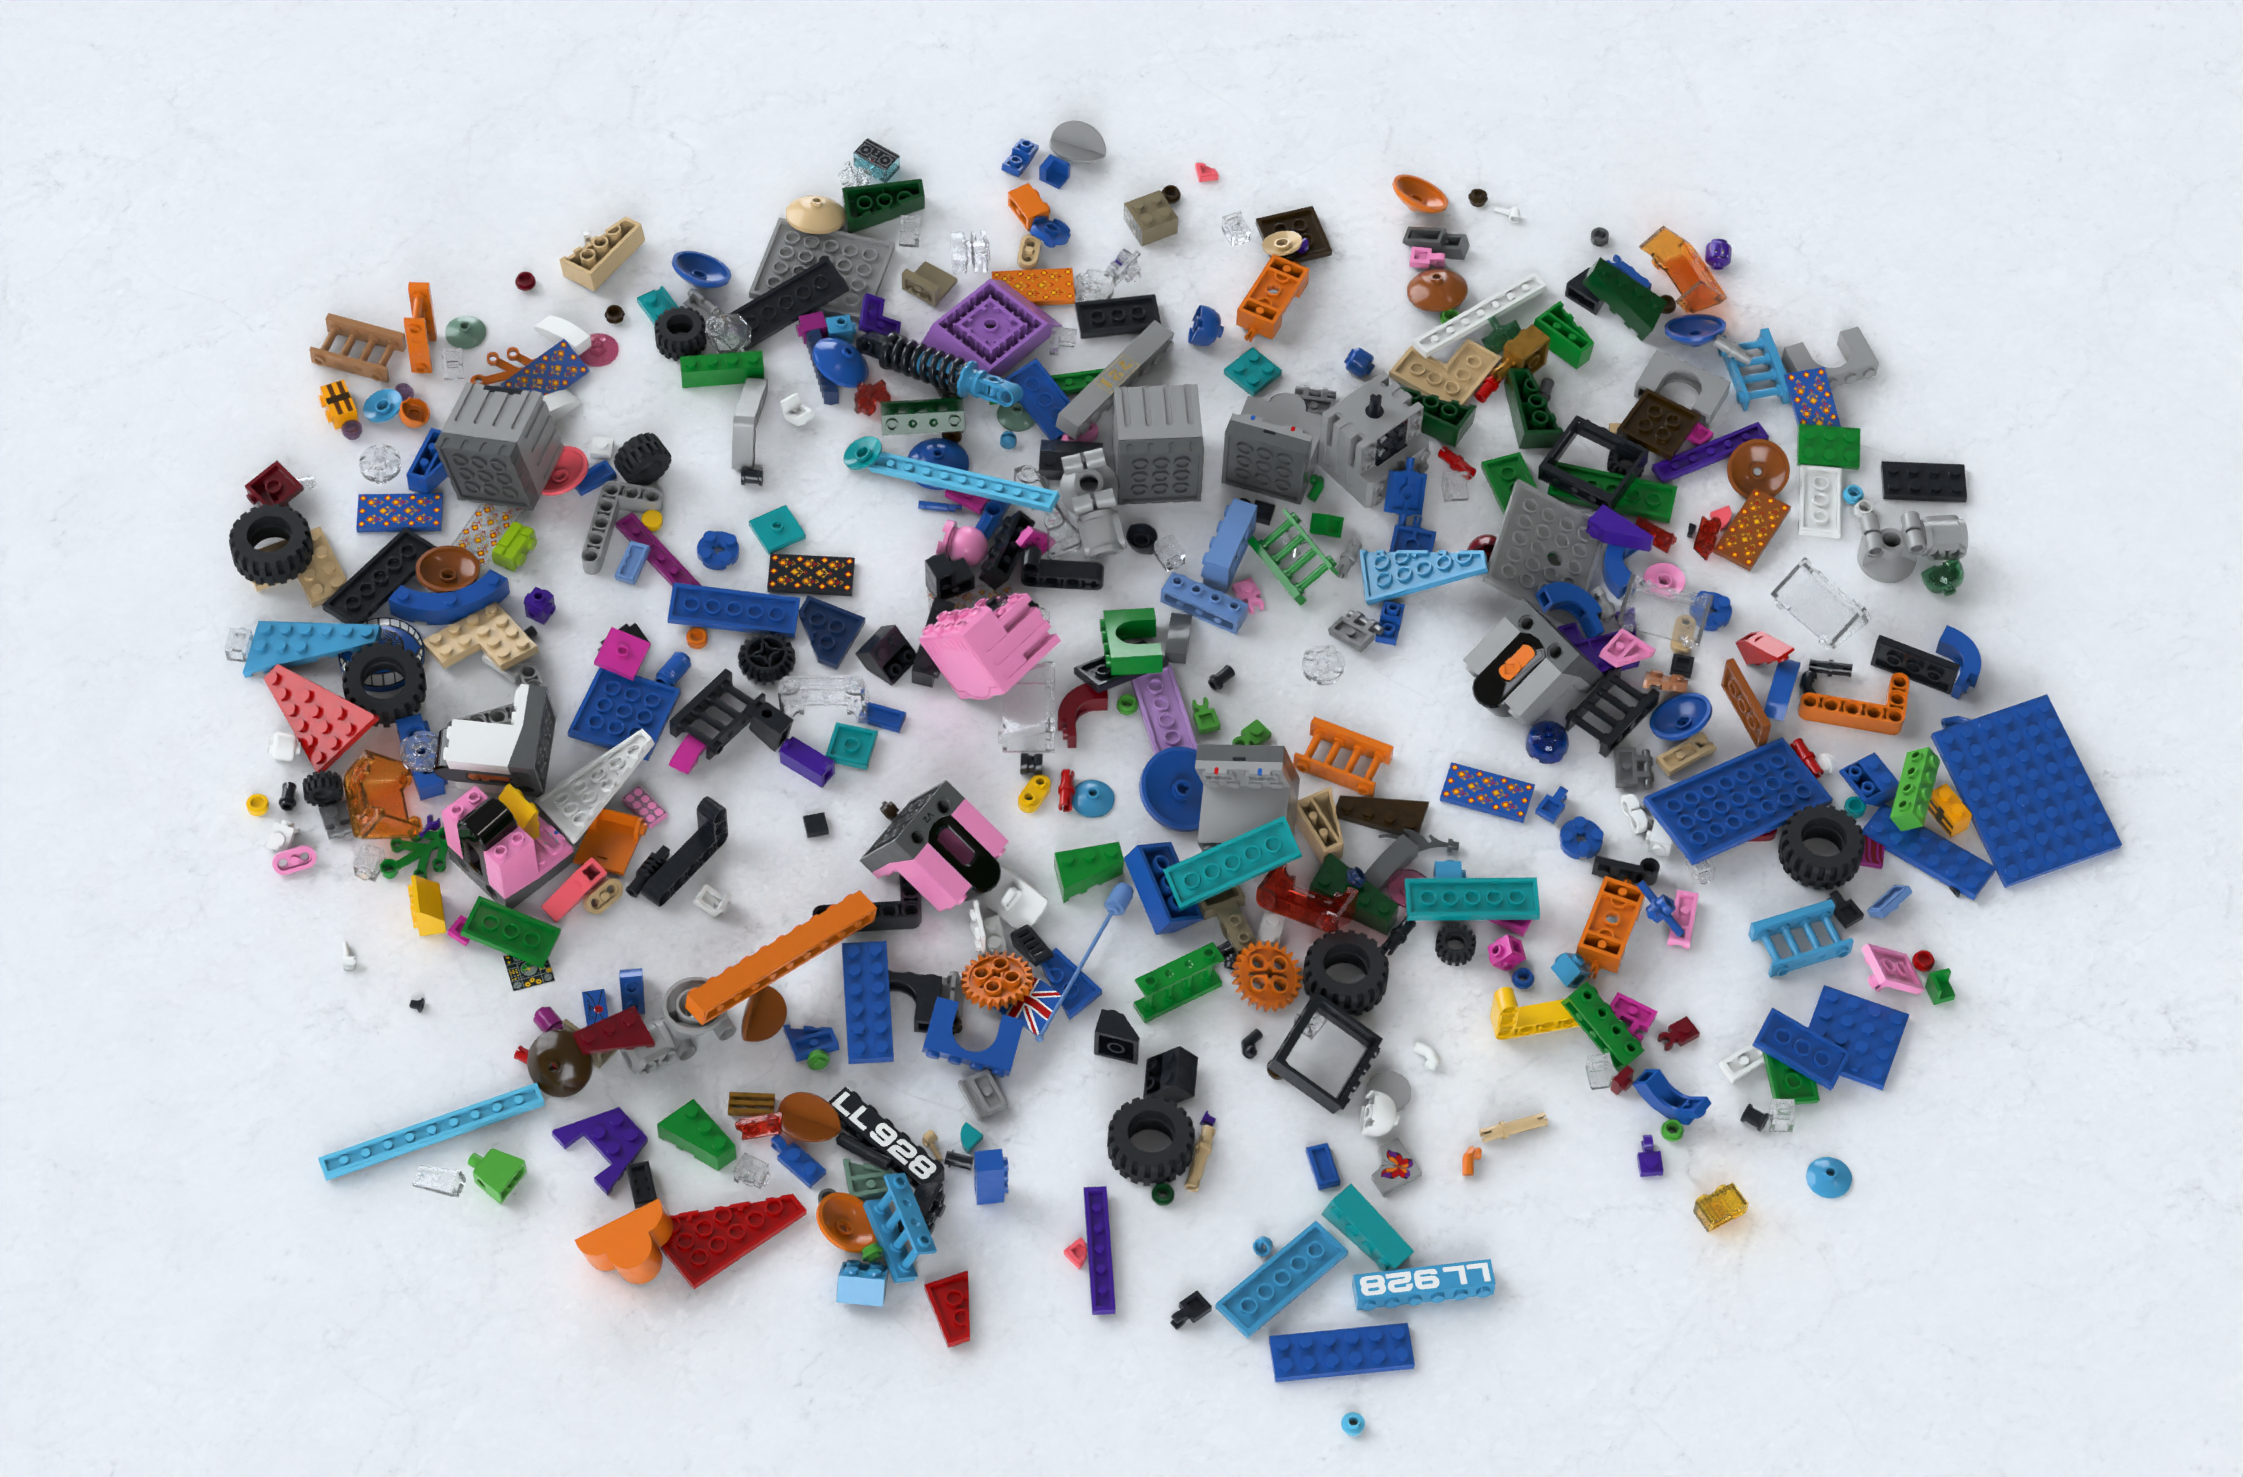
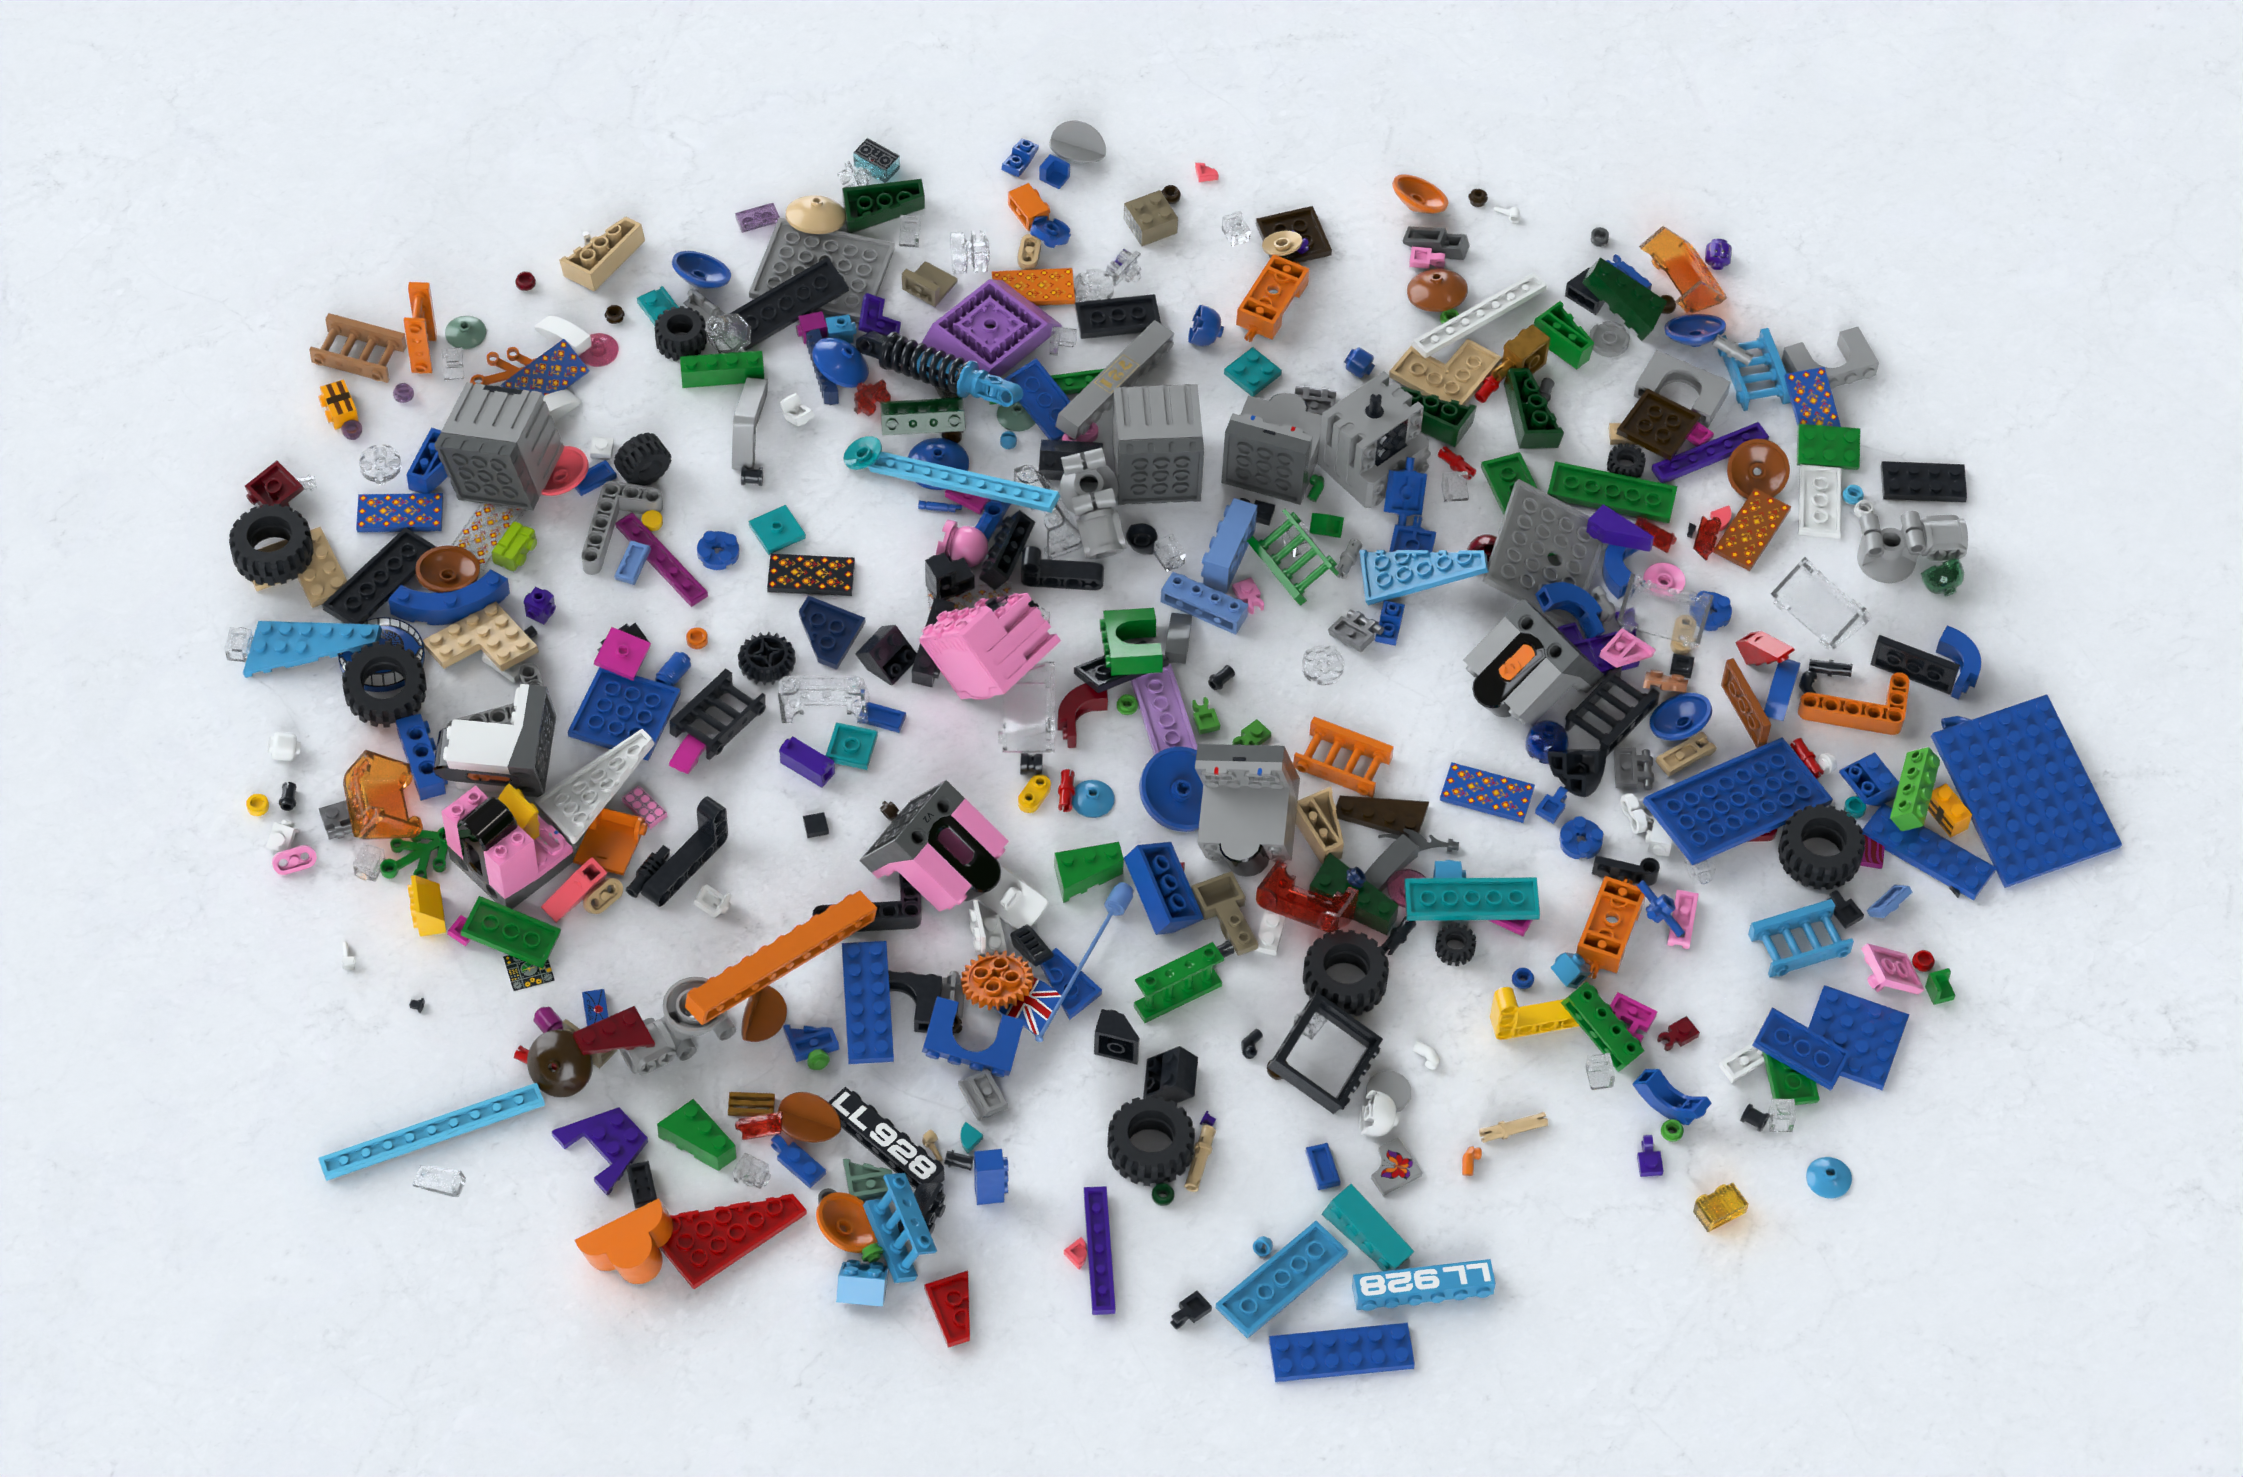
wing [263,664,379,773] -> none
black tyre [302,770,344,807] -> none
dark azure dish [363,389,403,423] -> none
orange hair [399,397,430,428] -> none
clear plate [399,731,444,772] -> none
dark purple hand [419,814,441,837] -> none
bright green torso [468,1149,527,1204] -> none
blue pin [619,968,645,1014] -> none
blue plate [668,582,800,638] -> none
black torso [743,702,794,752] -> none
black axle [836,1132,893,1171] -> none
dark pink plate [1015,525,1055,556] -> none
teal plate [1163,816,1303,910] -> none
black plate [1223,954,1237,970] -> none
orange gear [1231,940,1303,1012] -> none
medium azure plate [1341,1412,1365,1436] -> none
clear green plate [1481,315,1521,354] -> none
dark pink brick [1487,934,1526,971] -> none
black window [1538,415,1649,510] -> none
dark red plate [1610,1065,1634,1095] -> none
none -> clear purple plate [735,203,780,233]
none -> black brick [1548,749,1607,797]
none -> light grey tile [1589,321,1630,357]

